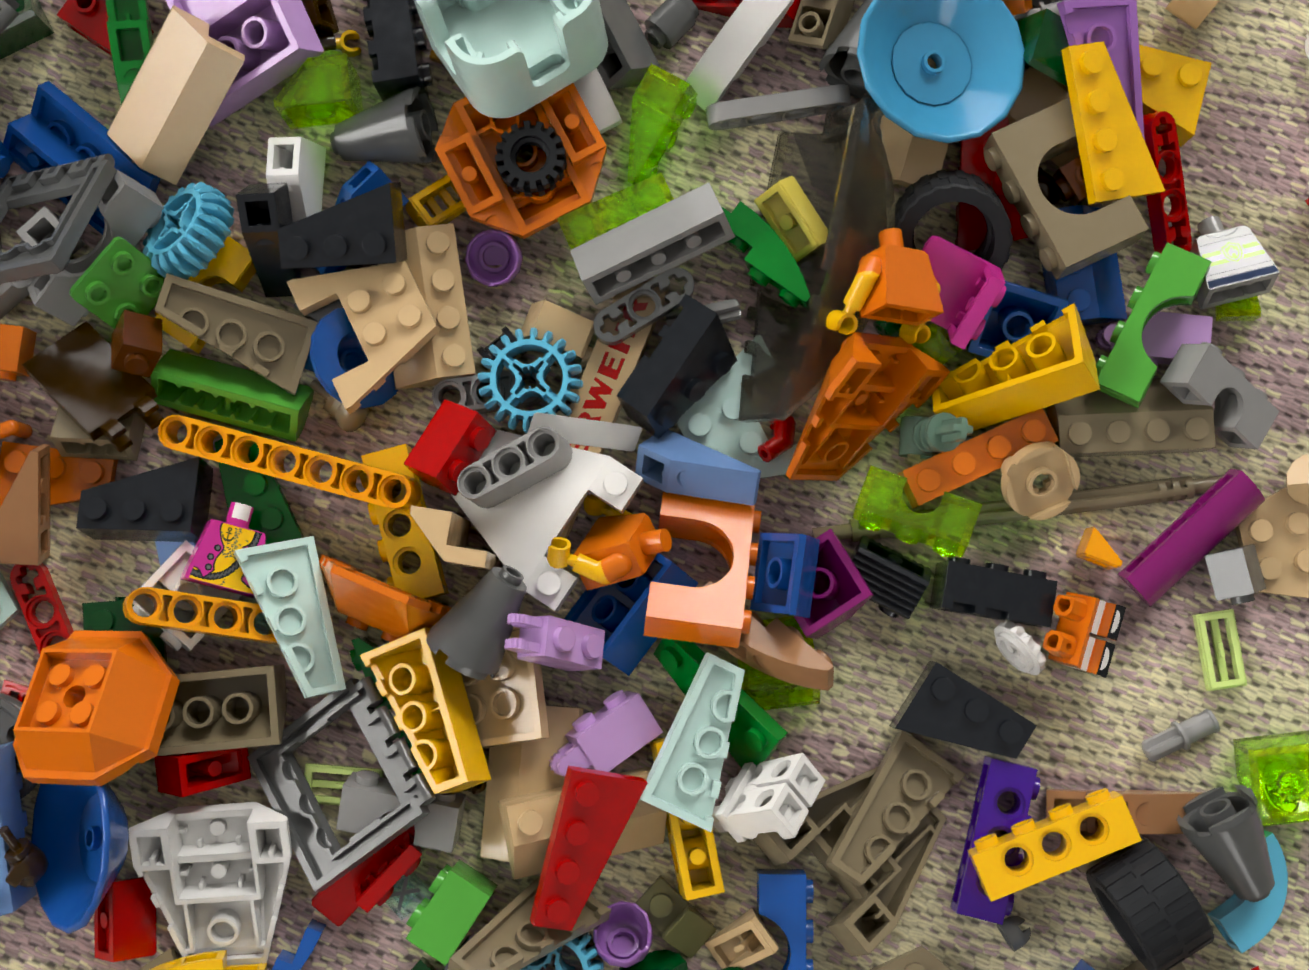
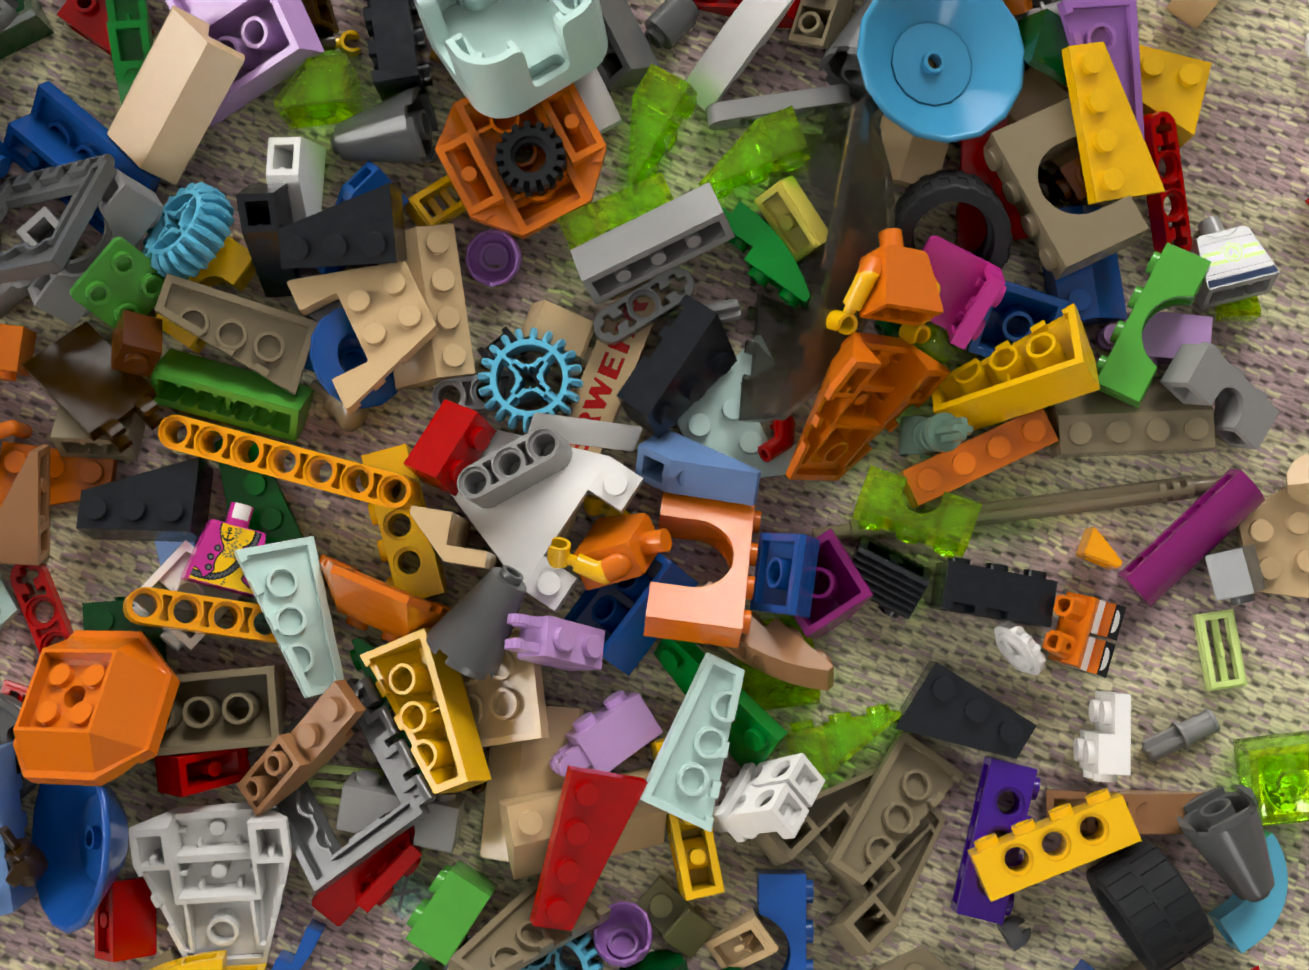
tan plate [1001,441,1080,521] -> none
none -> medium nougat slope [237,679,366,816]
none -> clear neon green slope [698,106,810,199]
none -> clear neon green slope [784,703,901,775]
none -> white plate [1073,691,1131,782]

